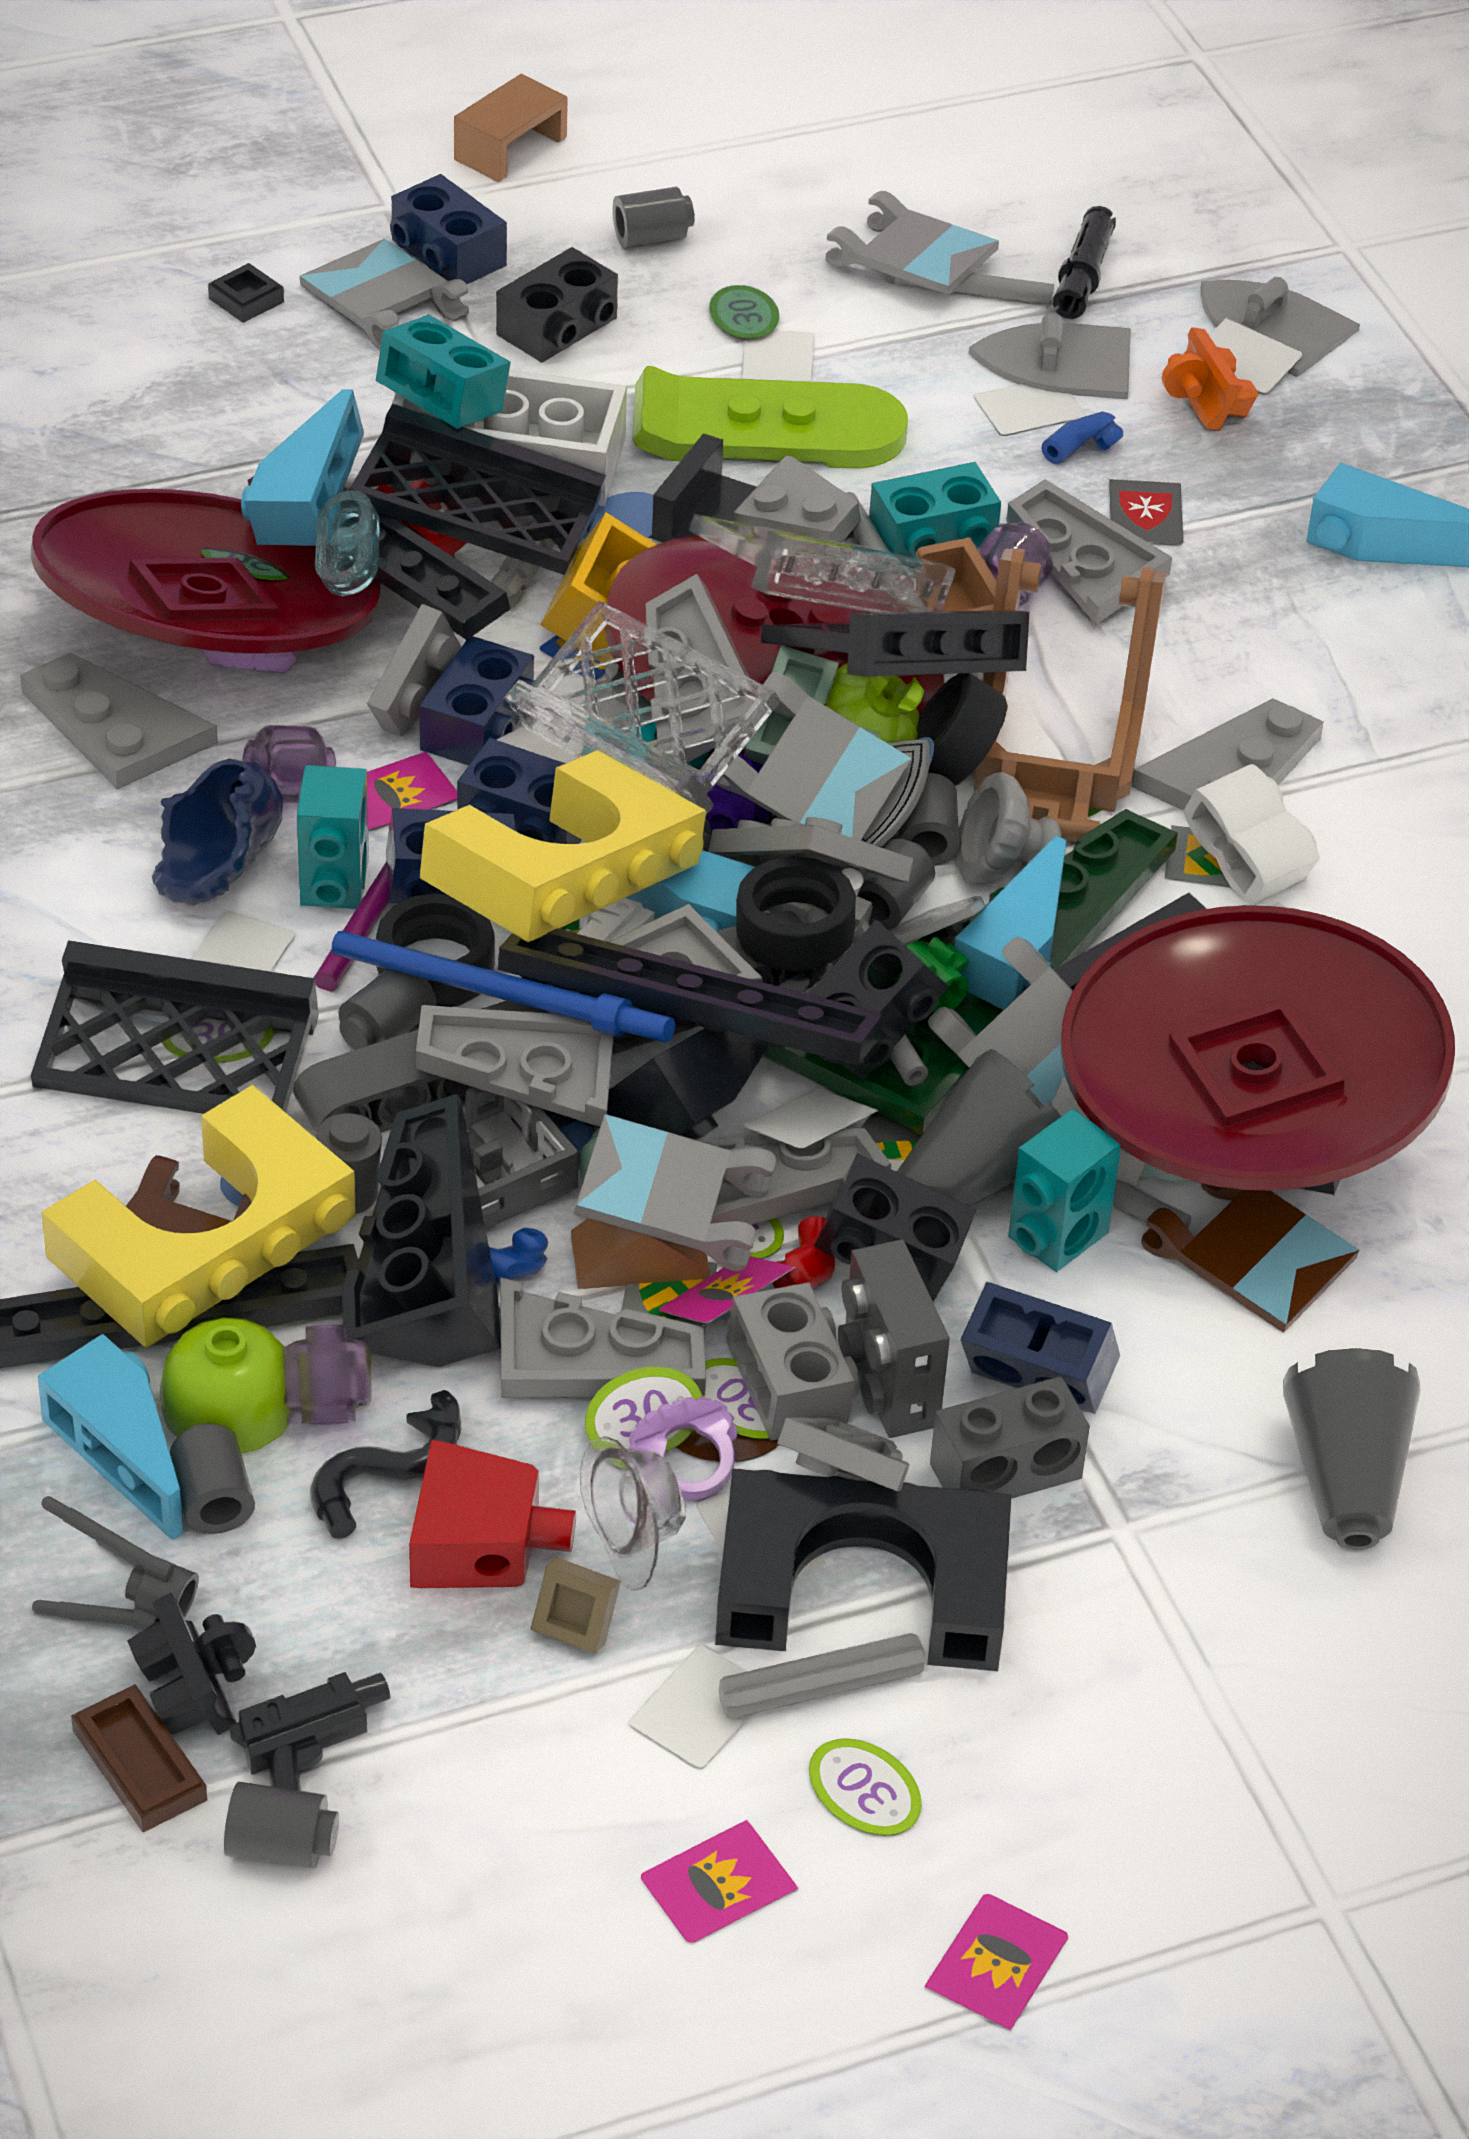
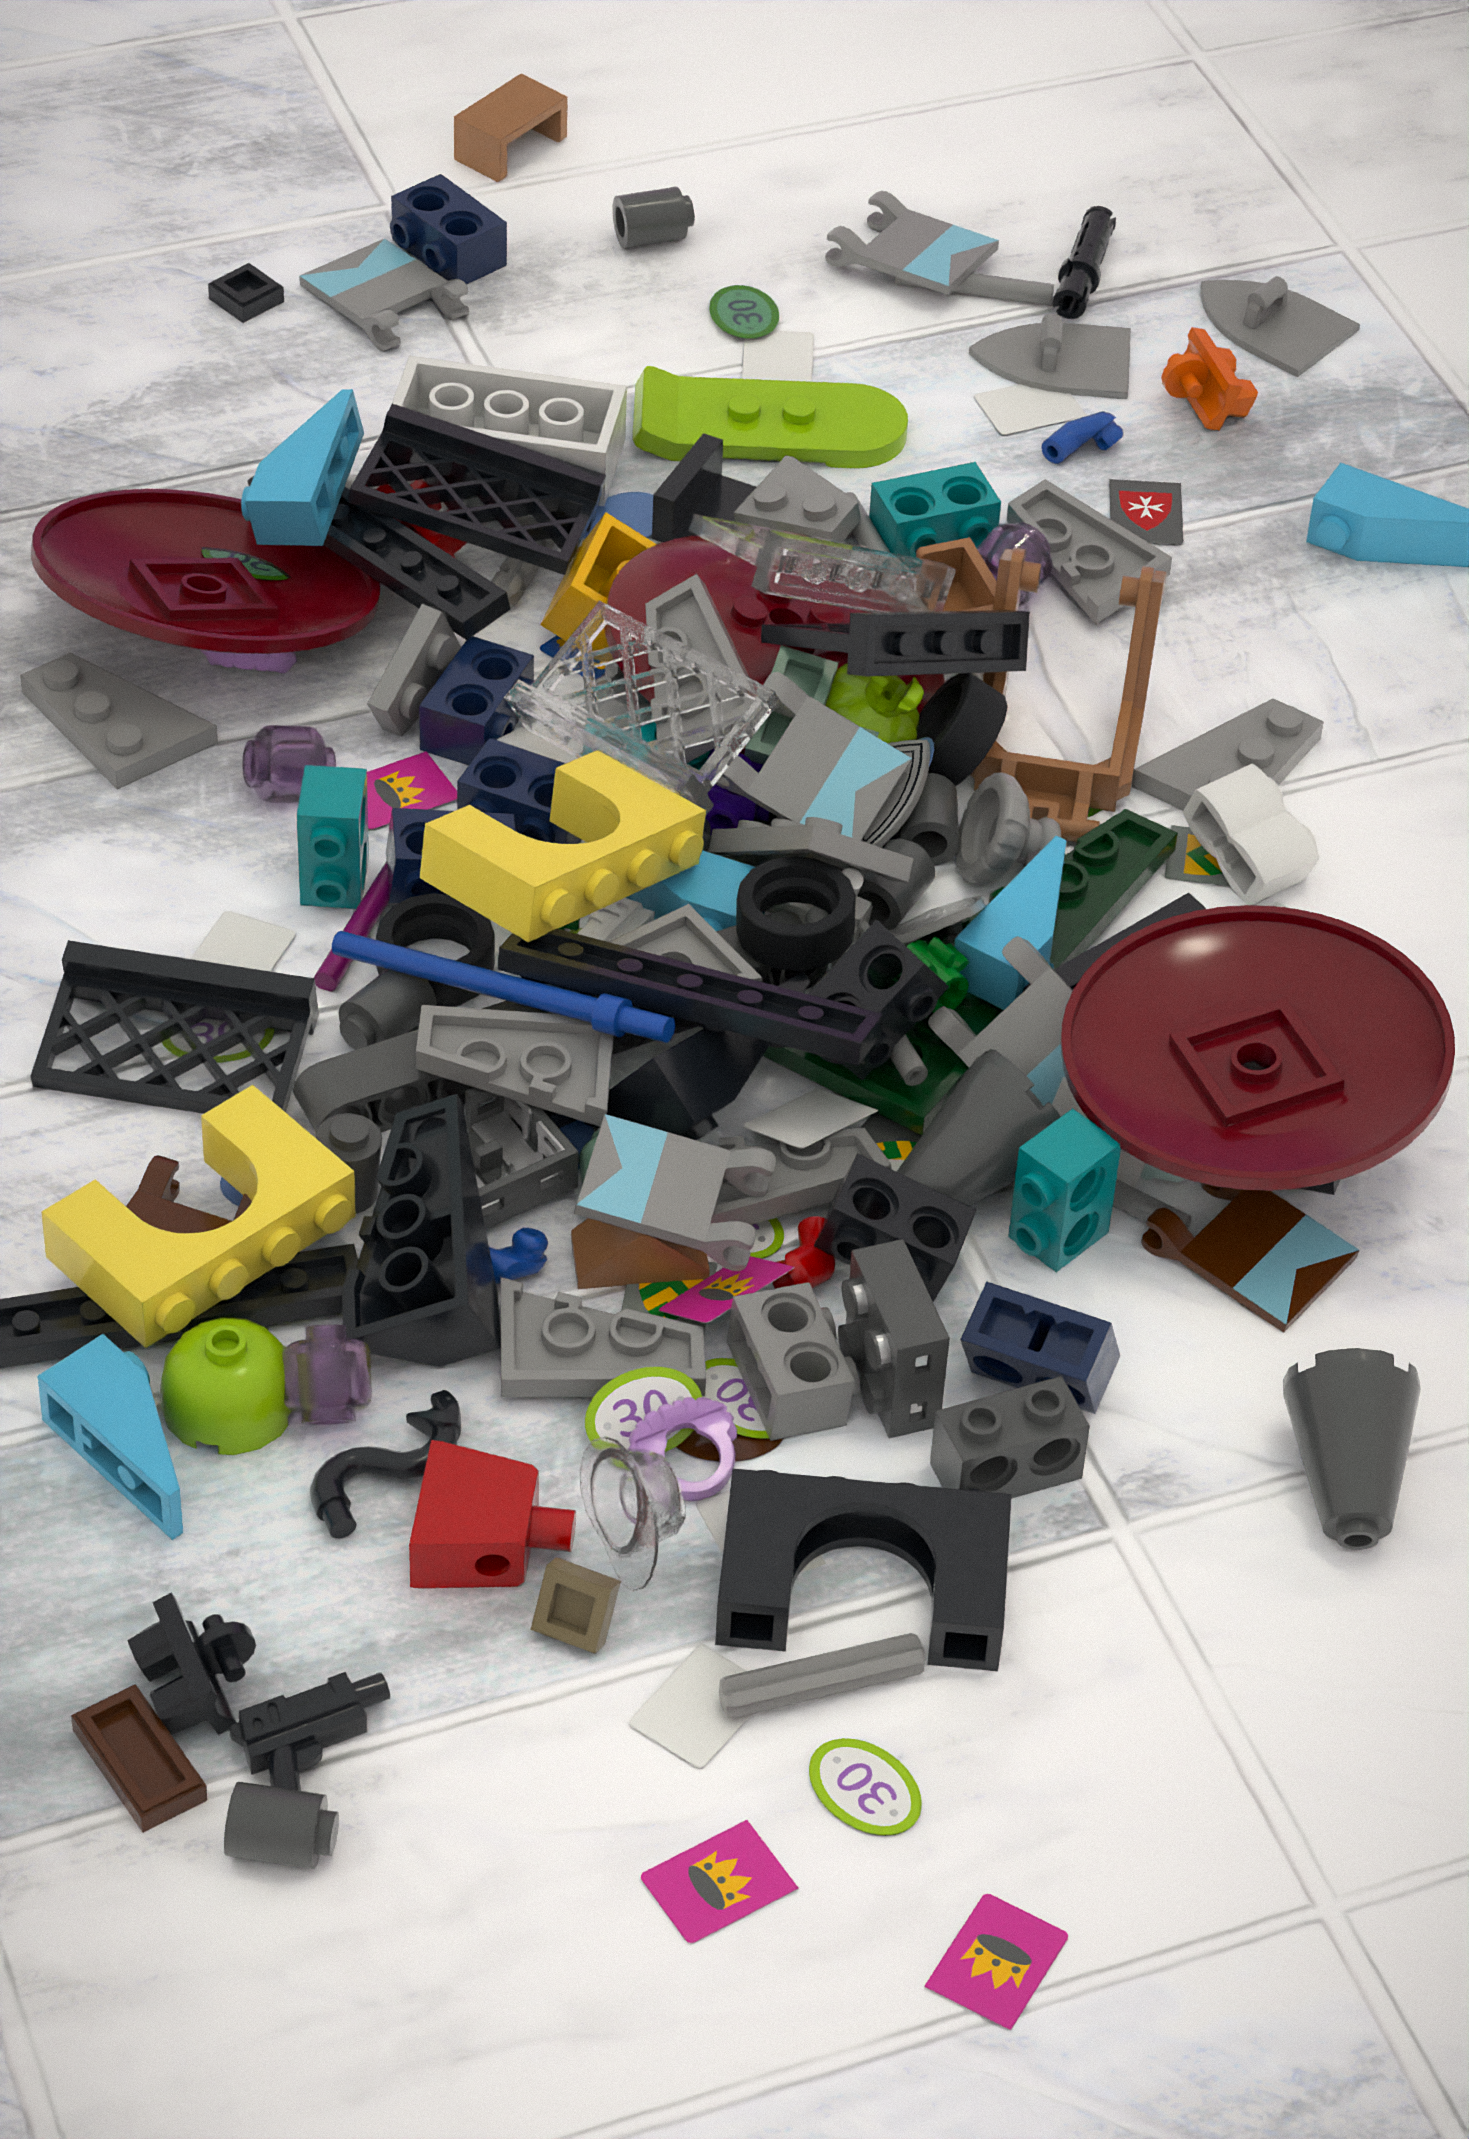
dark grey plant [32,1496,199,1630] -> none
dark blue piece [152,759,284,906] -> none
dark grey brick [169,1423,255,1534] -> none
clear light blue plate [315,490,380,596] -> none
teal brick [375,314,511,429] -> none
black brick [496,247,618,363] -> none
light grey wing [777,1418,910,1491] -> none
white sticker [1209,318,1302,393] -> none

